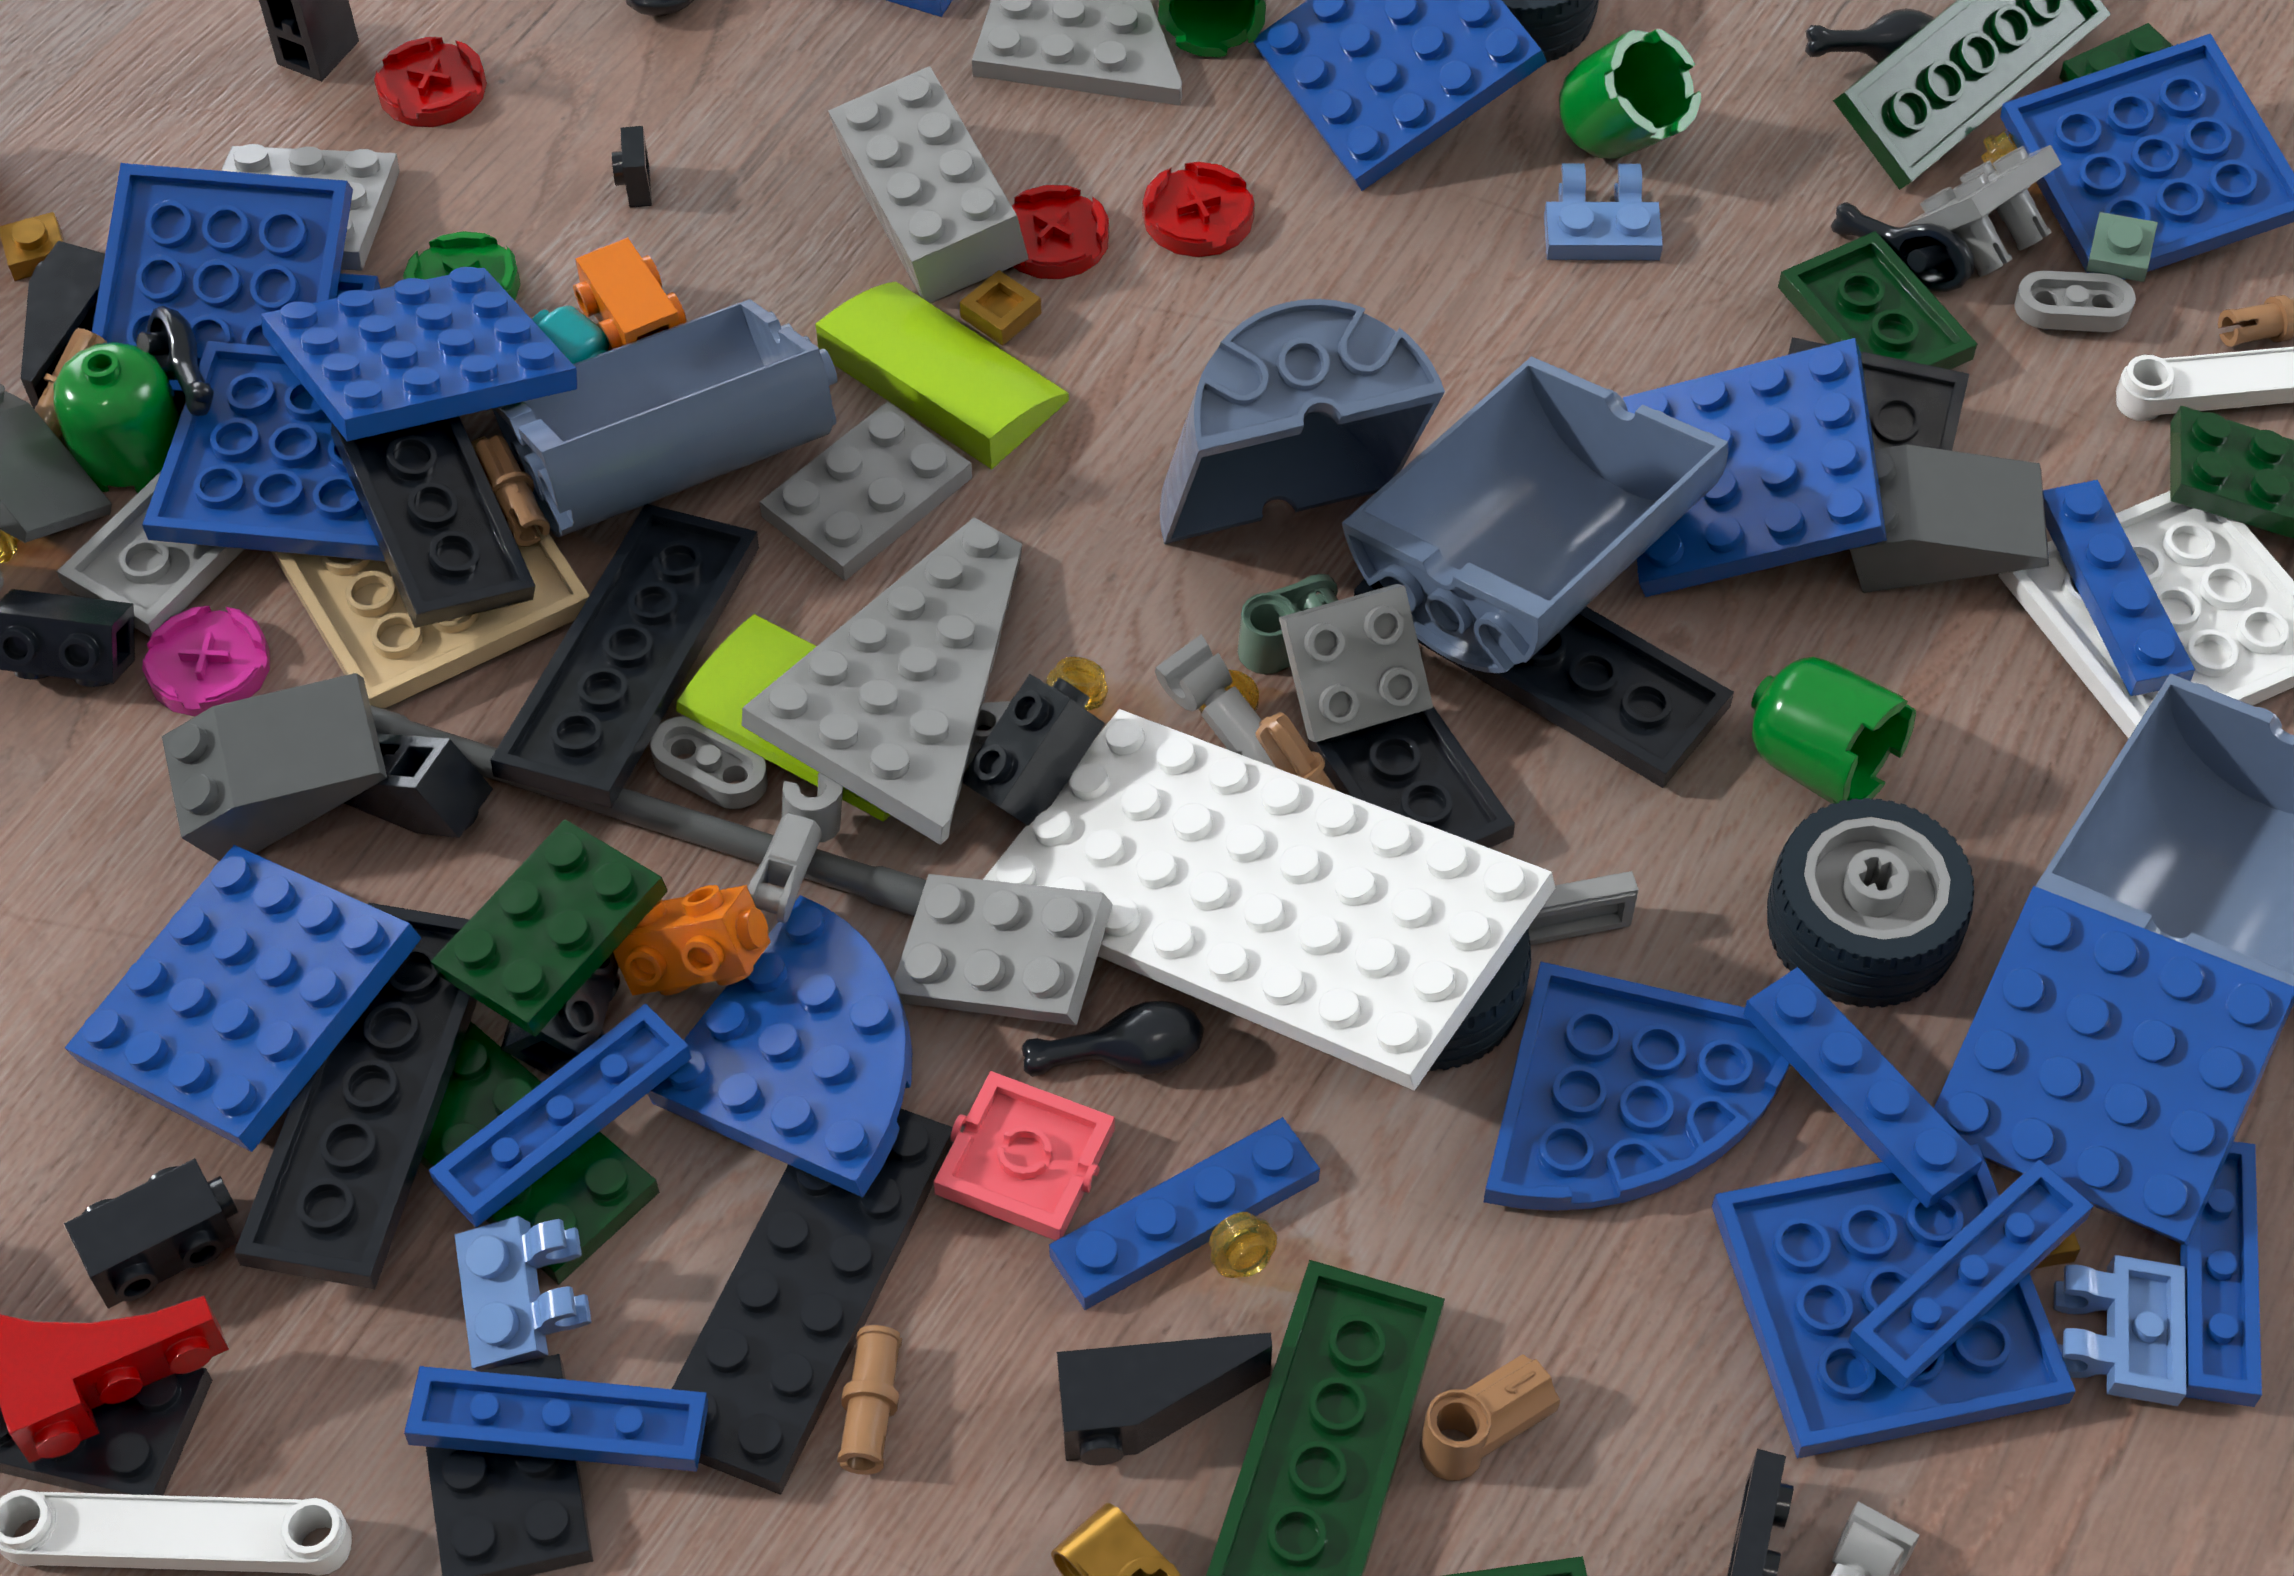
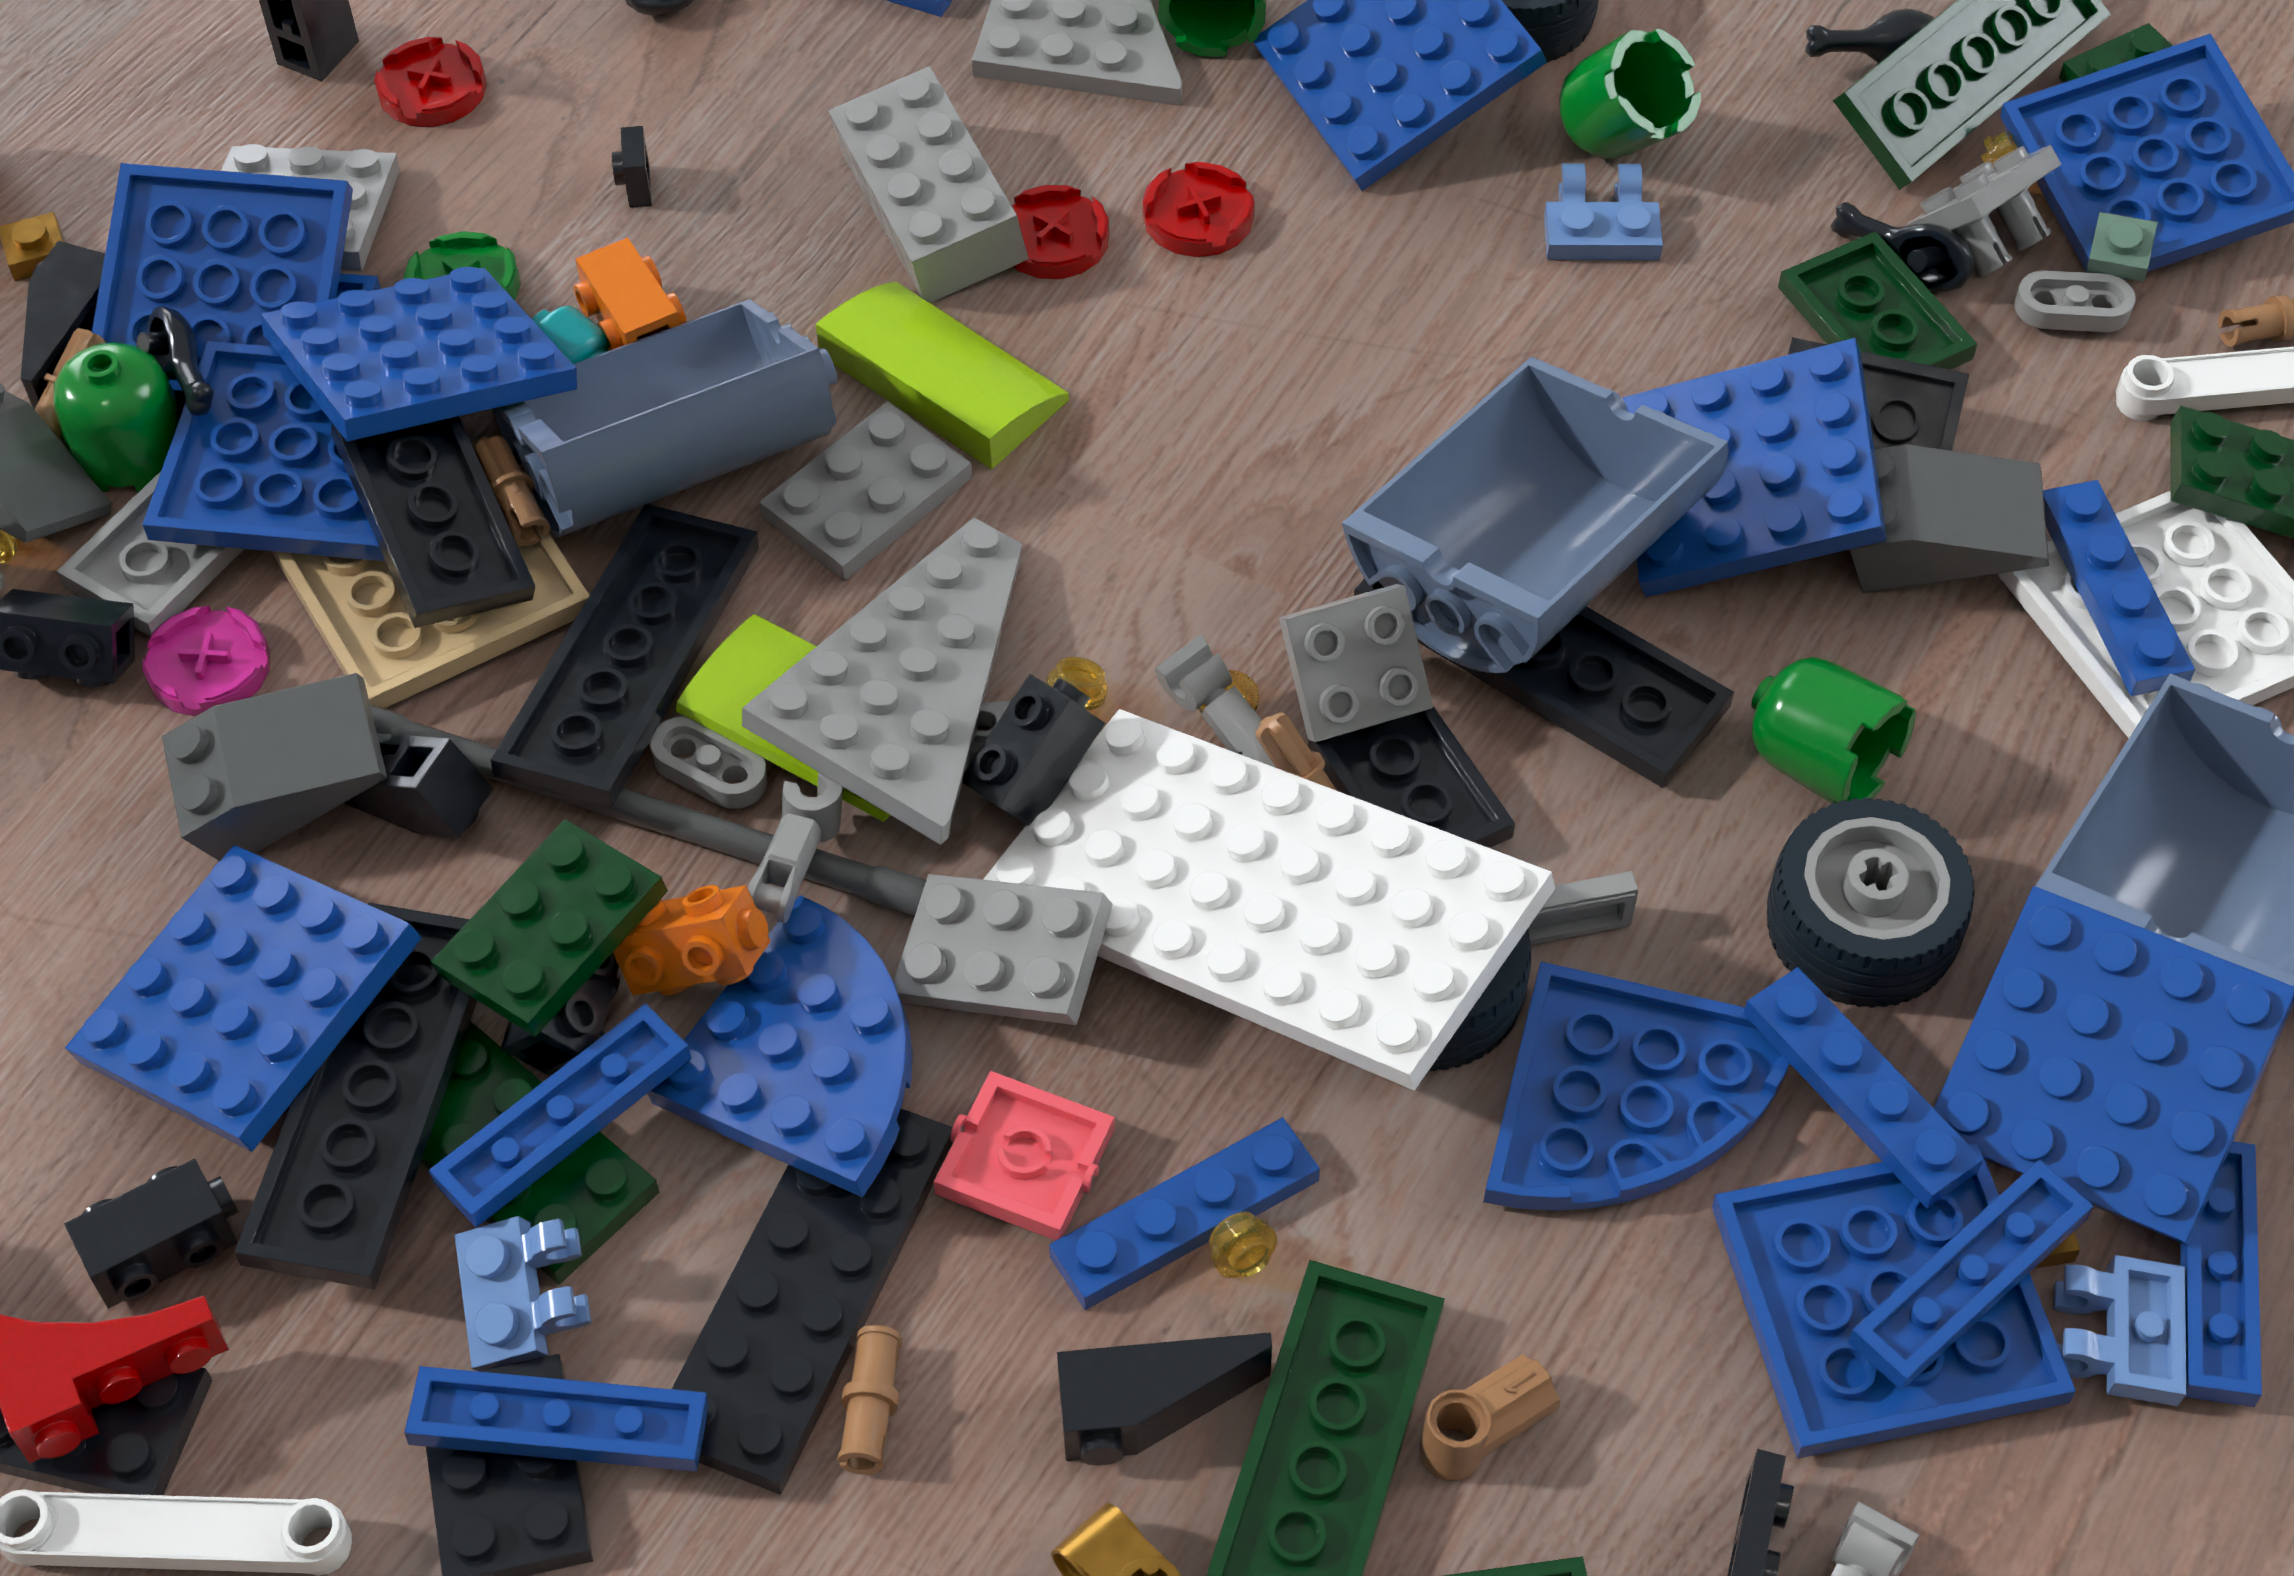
pearl gold plate [959,270,1042,346] -> none
black piece [1021,1000,1205,1077] -> none
sand blue cylinder [1160,299,1445,544] -> none
sand green piece [1237,574,1338,674] -> none

